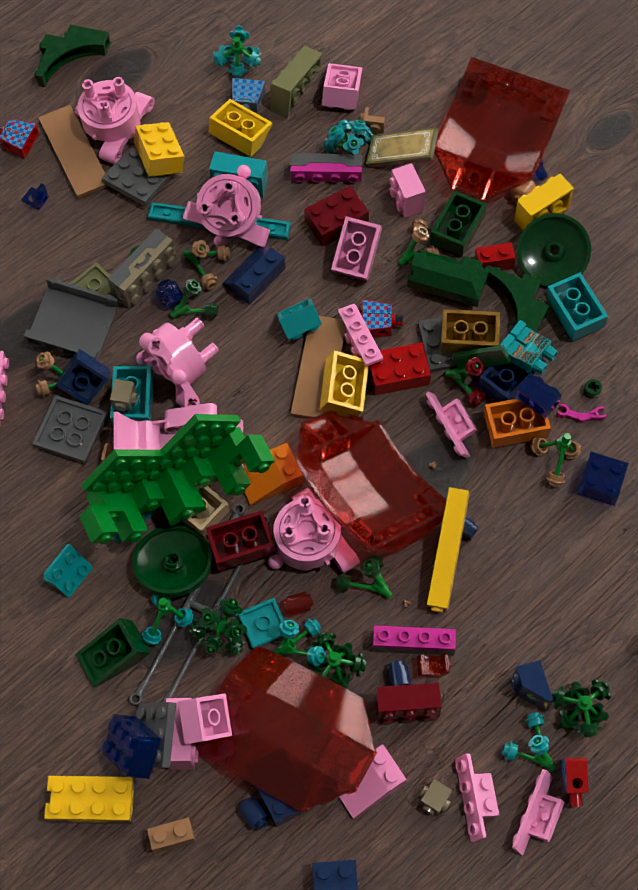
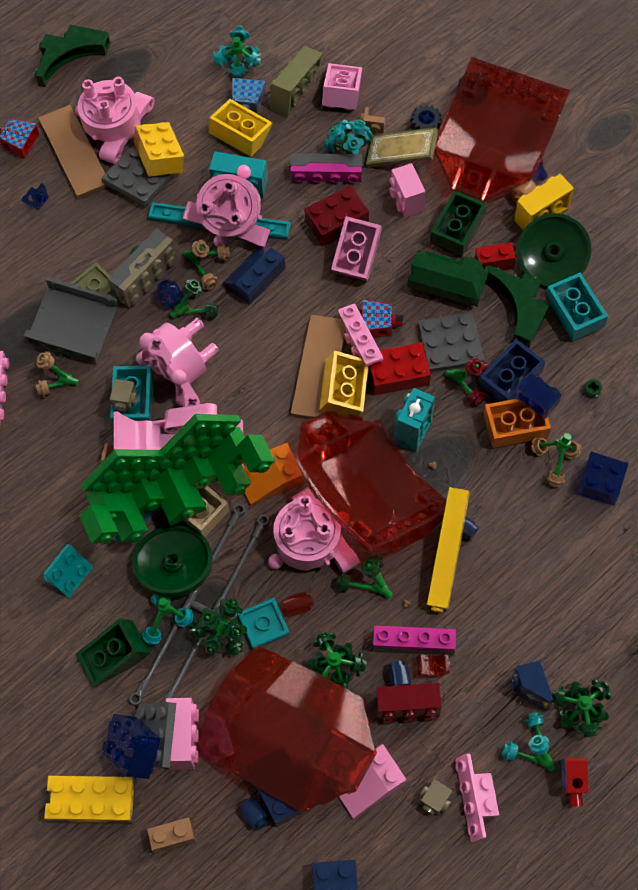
dark grey plate [32,395,108,464] -> none
dark blue slope [56,349,111,405] -> none
bright pink brick [178,693,232,744] -> none
dark red brick [206,510,276,571] -> none
teal plant [274,618,326,666] -> none
teal slope [277,297,322,340] -> none
medium nougat plant [397,219,439,266] -> none
bright pink bracket [426,391,477,458] -> none
pearl gold brick [440,309,500,354] -> none
dark green tile [452,345,511,370] -> none
teal hips [499,320,558,375] -> none
bright pink bracket [512,769,564,855] -> none
dark pink piece [556,404,607,423] -> none
none -> teal piece [394,388,435,453]
none -> black wheel [411,105,442,133]

